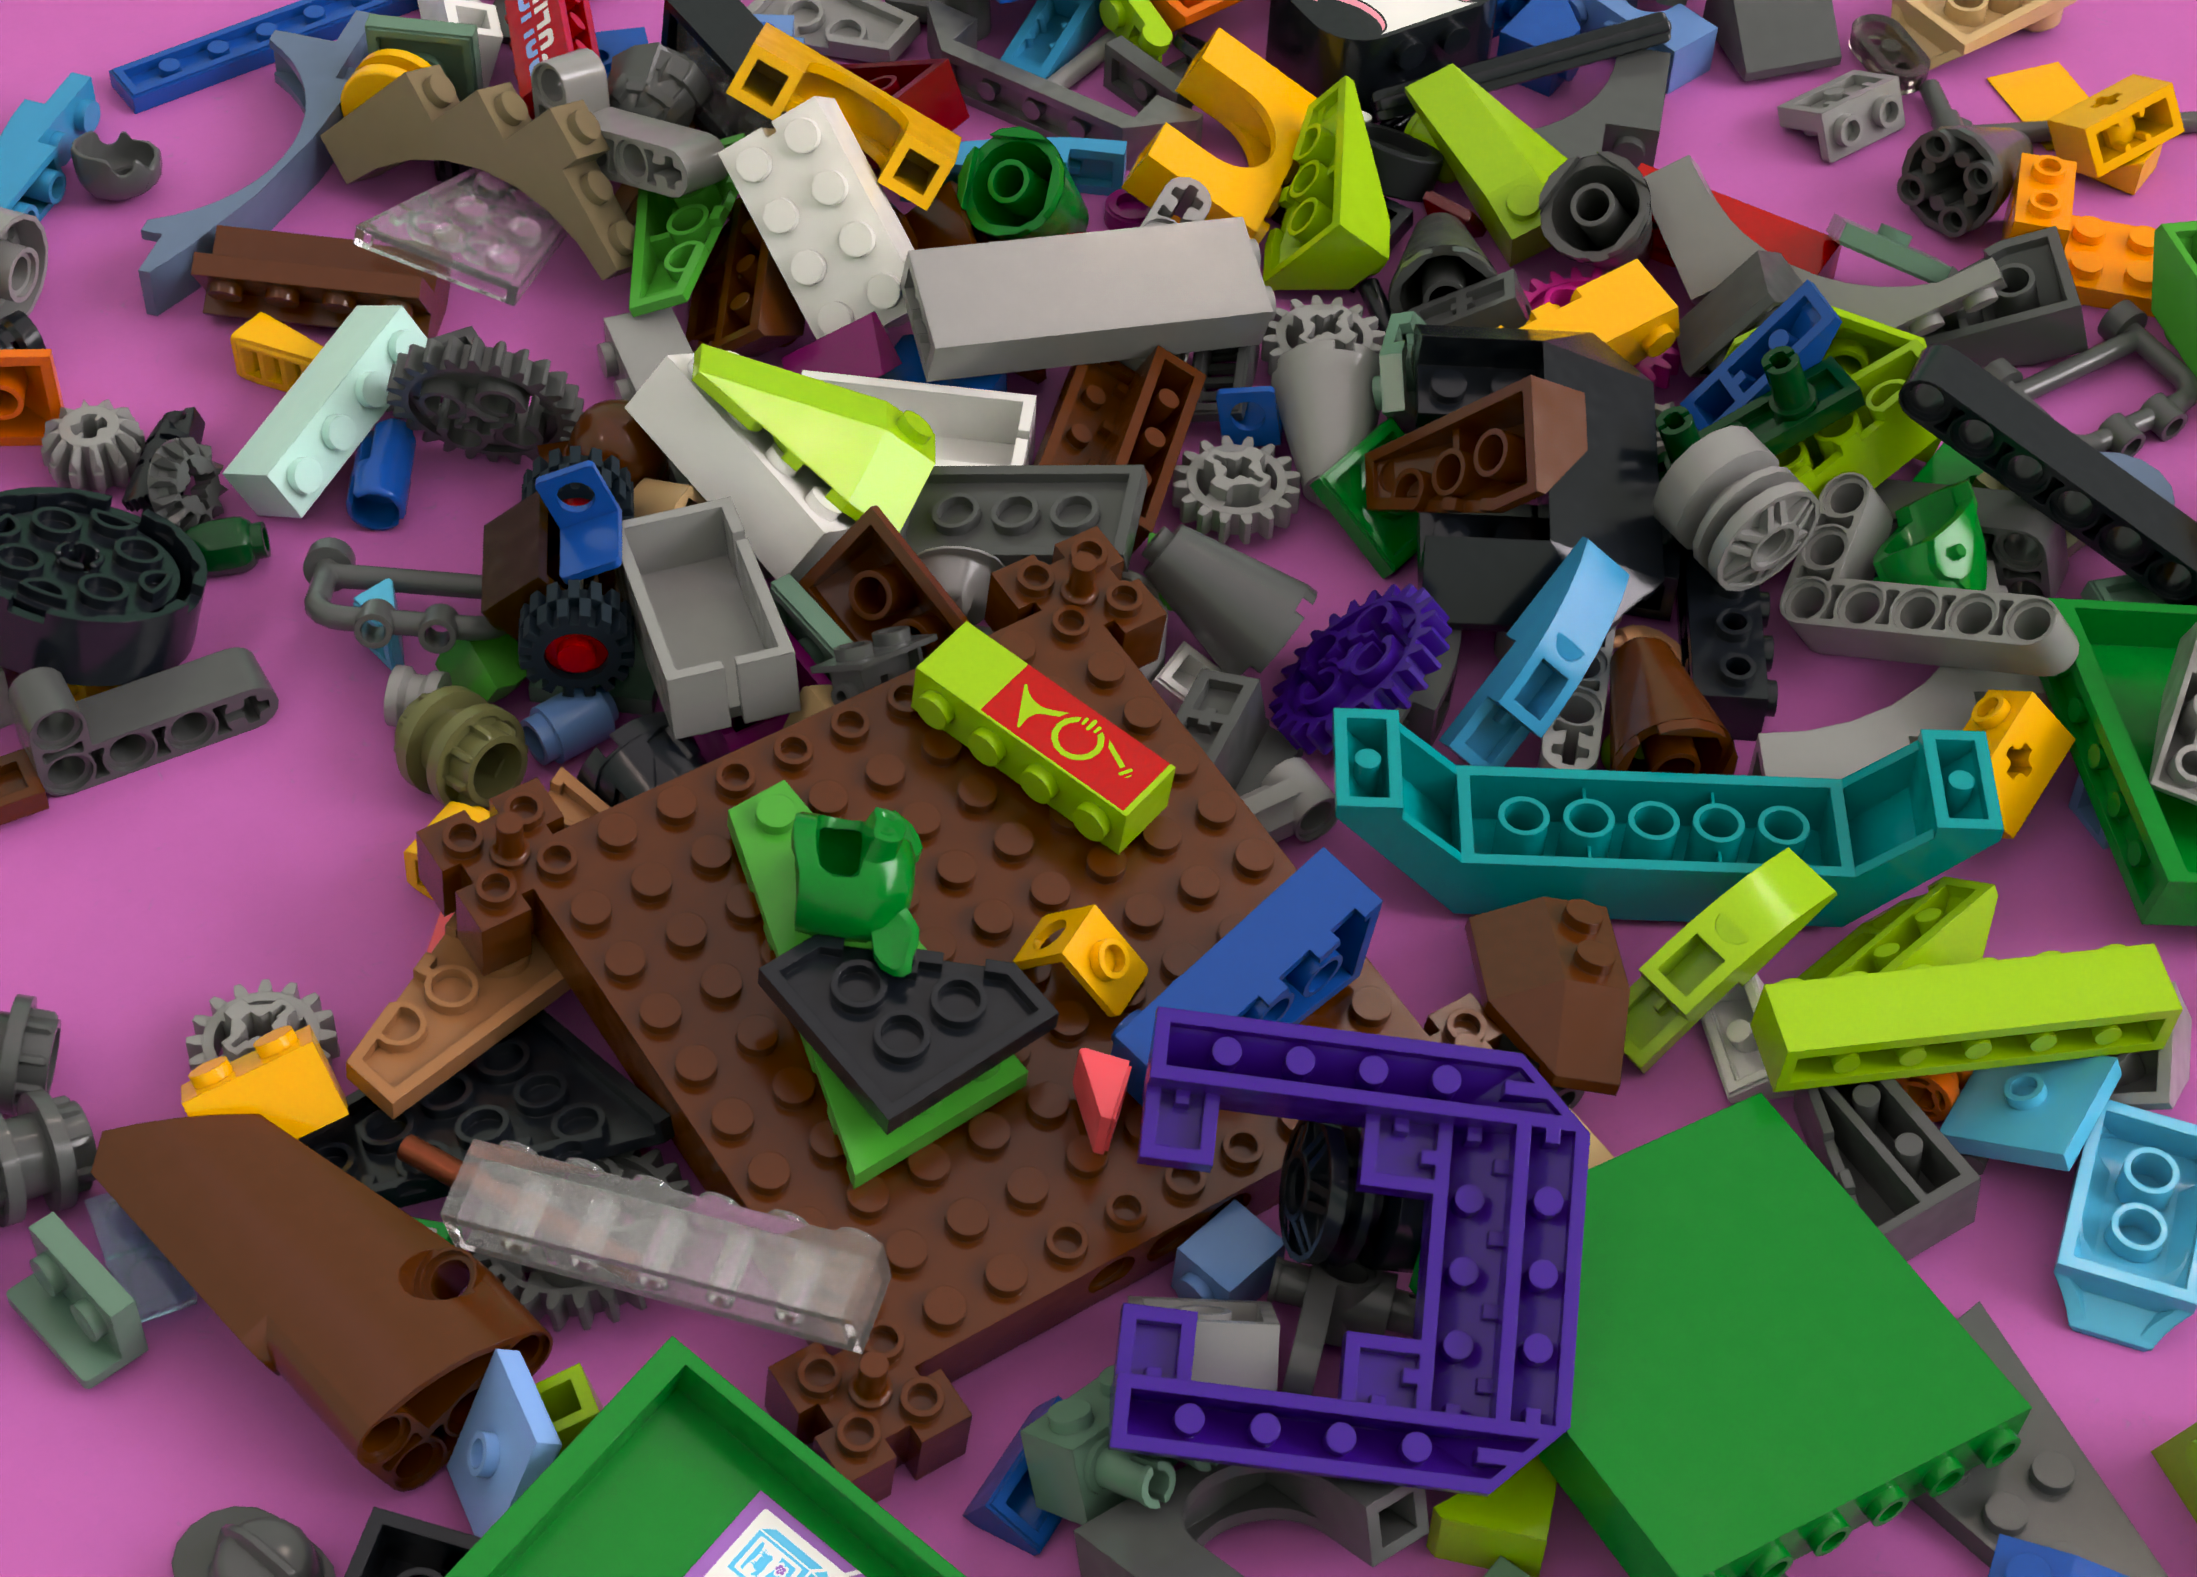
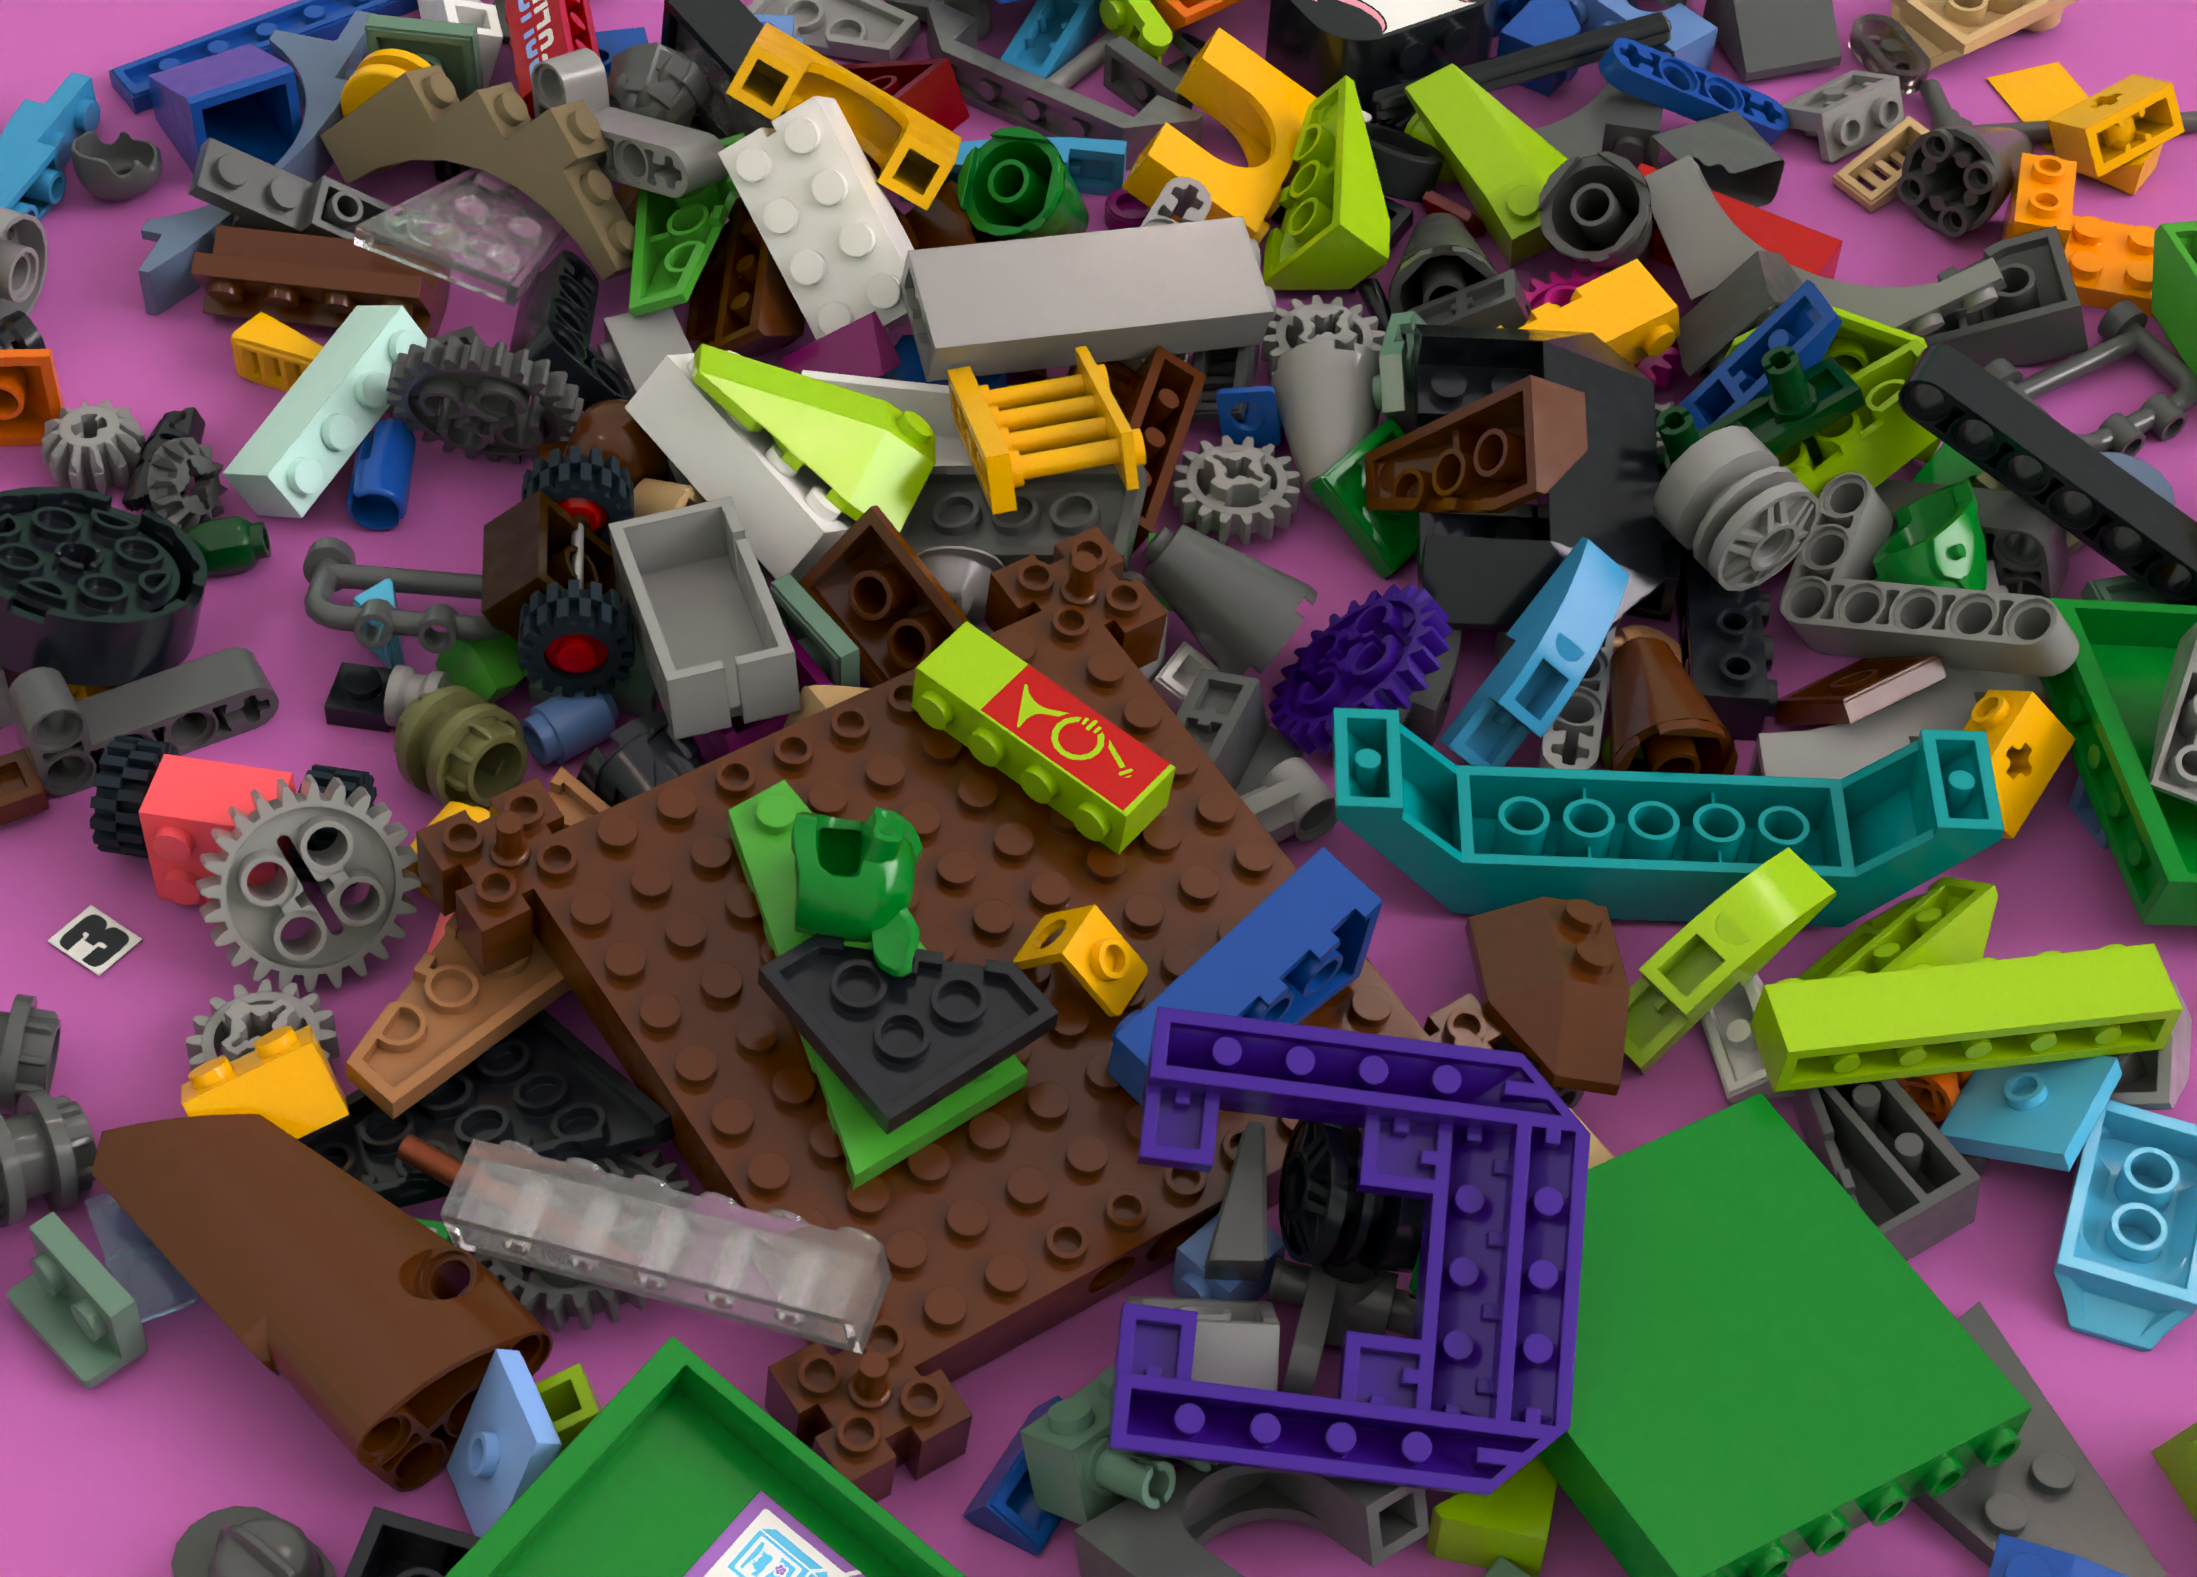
blue bracket [535,460,622,584] -> none
dark grey hinge [810,626,938,705] -> none
coral slope [1073,1048,1132,1155] -> none
sand green plate [1826,214,1952,283] -> none
none -> sticker [48,905,143,976]
none -> brick [90,735,377,905]
none -> blue slope [148,44,302,174]
none -> dark grey slope [188,137,425,246]
none -> light grey gear [196,774,421,993]
none -> black plate [324,662,392,732]
none -> black beam [509,250,631,413]
none -> yellow fence [947,346,1146,515]
none -> dark grey slope [1204,1121,1267,1281]
none -> blue beam [1598,38,1790,146]
none -> dark grey piece [1644,110,1785,208]
none -> reddish brown plate [1775,655,1947,725]
none -> tan slope [1832,116,1930,212]

